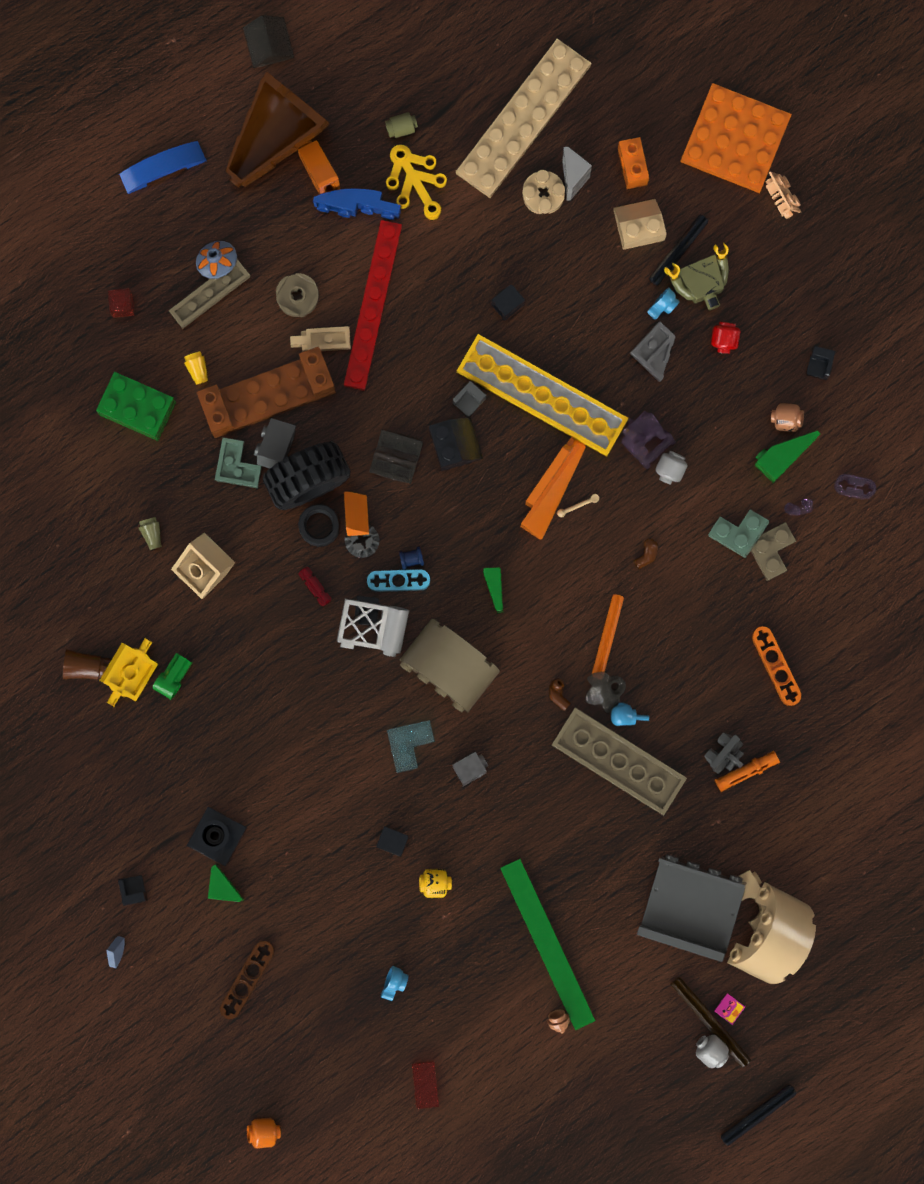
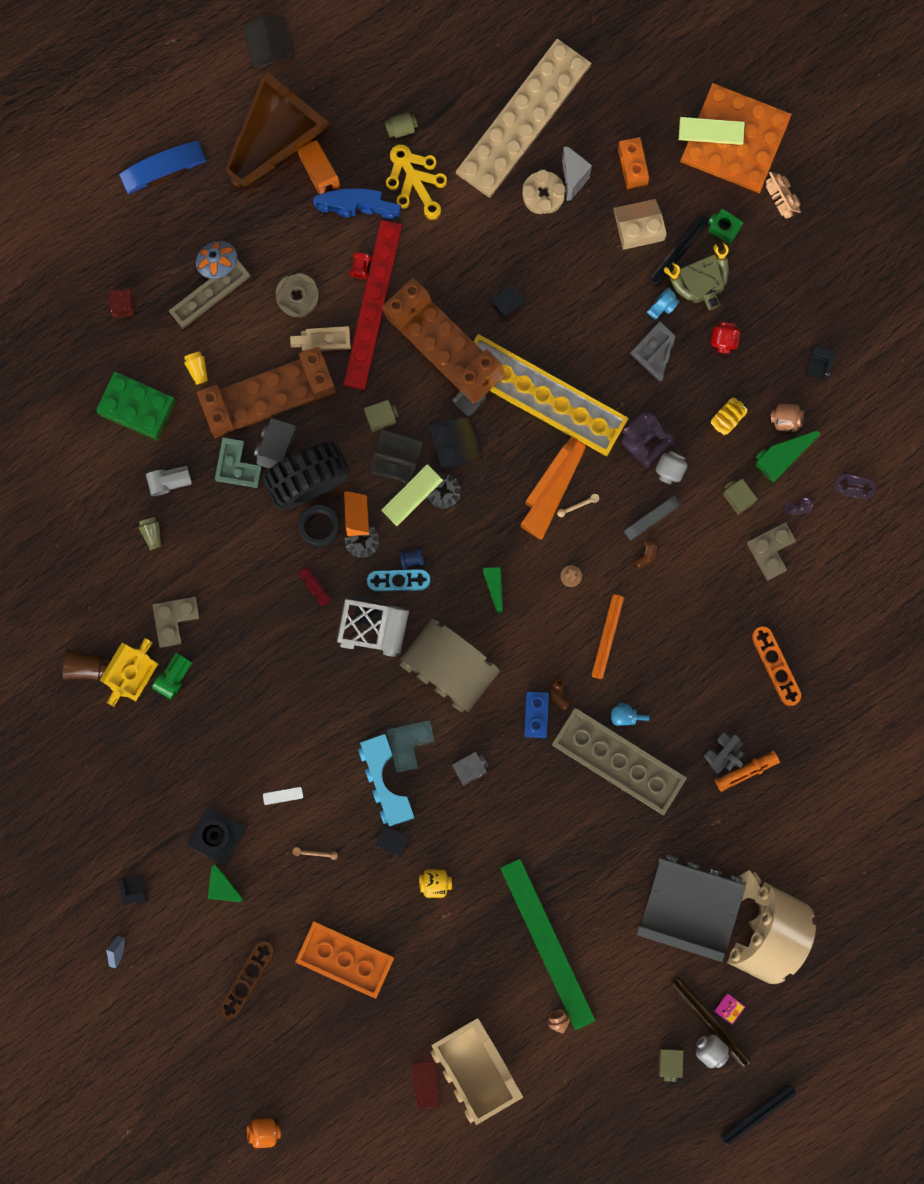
tan slope [171,533,235,599] -> none
dark azure piece [381,966,408,1001] -> none
clear smoke plate [585,672,626,713] -> none
sand green plate [708,510,769,558] -> none
none -> light grey piece [146,466,192,496]
none -> dark tan plate [152,597,200,648]
none -> white sticker [263,787,303,805]
none -> medium nougat hinge [292,847,338,860]
none -> orange plate [295,921,394,999]
none -> red bush [349,253,372,279]
none -> medium azure arch [358,734,414,827]
none -> olive brick [364,400,399,432]
none -> yellowish green tile [381,464,443,526]
none -> dark orange plate [382,278,506,404]
none -> dark grey gear [427,474,461,509]
none -> tan cylinder [430,1018,523,1125]
none -> blue brick [524,692,549,739]
none -> medium nougat piece [560,565,582,587]
none -> dark grey beam [624,496,681,541]
none -> olive brick [658,1049,683,1082]
none -> yellowish green tile [678,117,745,145]
none -> green brick [708,209,744,245]
none -> yellow gear [711,398,747,435]
none -> olive brick [723,479,758,515]

